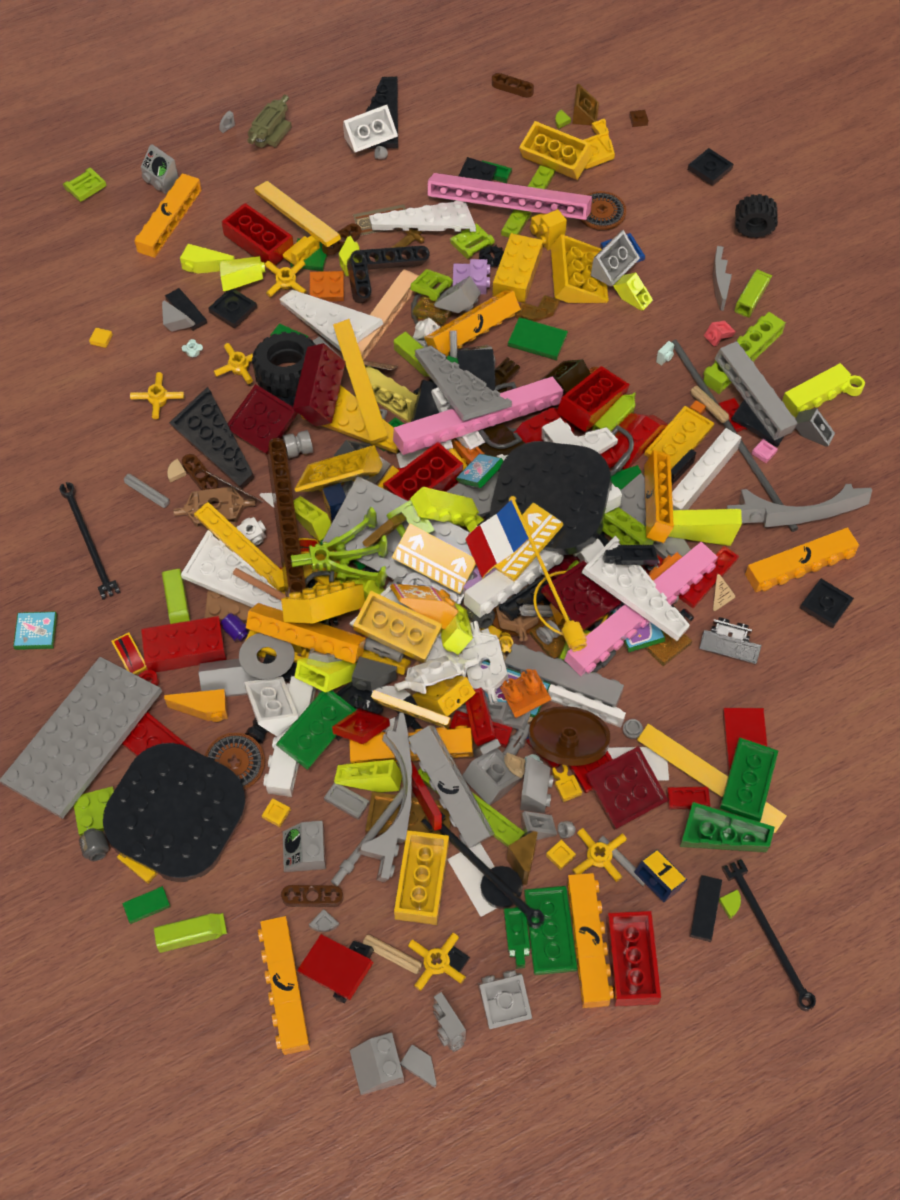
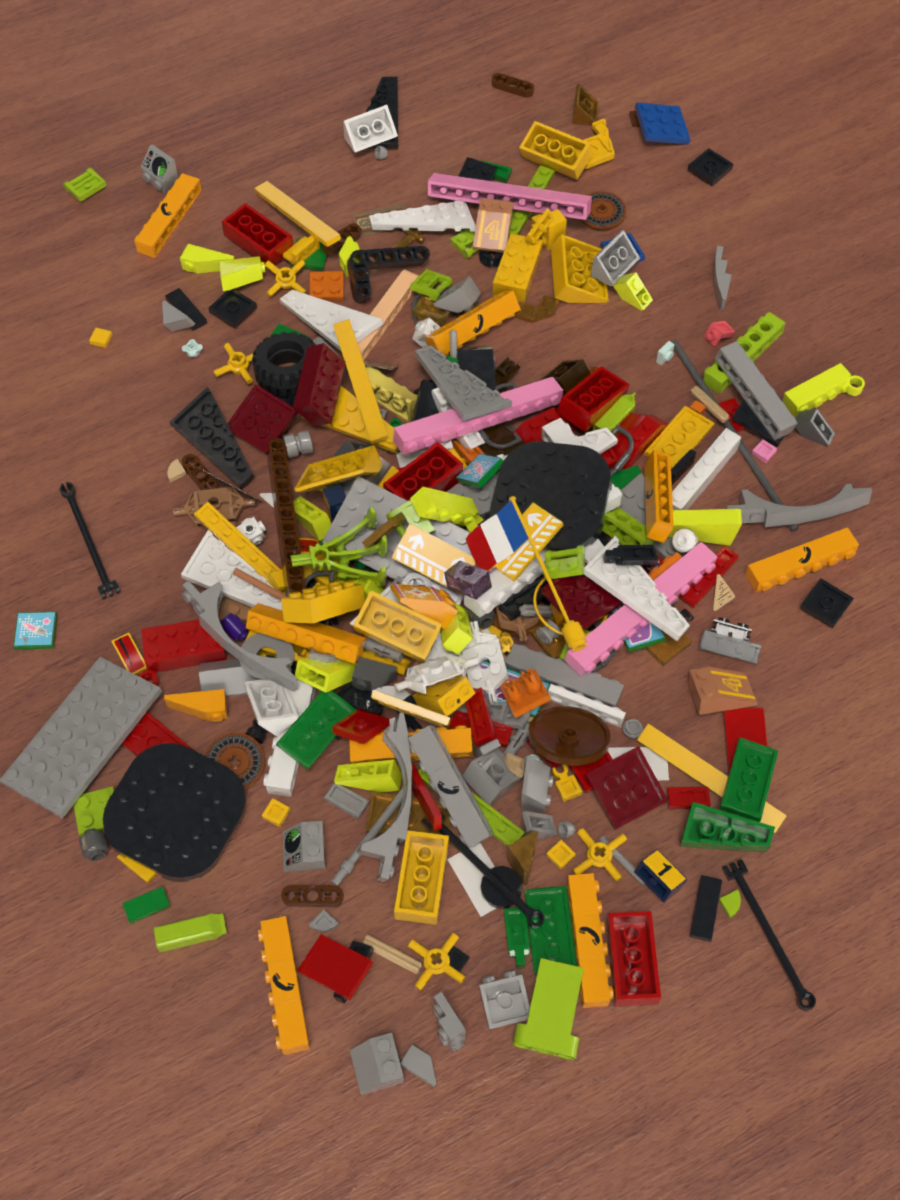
light grey axle [123,474,170,508] -> none
yellow bar [130,372,185,419] -> none
lime piece [162,569,190,624] -> none
light grey tile [219,110,235,133] -> none
olive piece [247,94,292,147] -> none
lime piece [393,331,431,378] -> none
lavender plate [453,259,490,294] -> none
green tile [508,317,568,360] -> none
lime tile [555,109,571,129] -> none
lime piece [734,269,772,318] -> none
black tyre [735,194,778,238] -> none
none -> light grey slope [182,580,298,691]
none -> brick [444,560,492,600]
none -> nougat slope [473,198,514,253]
none -> lime piece [512,958,584,1060]
none -> yellow slope [525,208,554,245]
none -> lime plate [544,545,585,580]
none -> blue plate [634,102,691,145]
none -> white head [672,529,699,553]
none -> nougat slope [688,667,757,715]

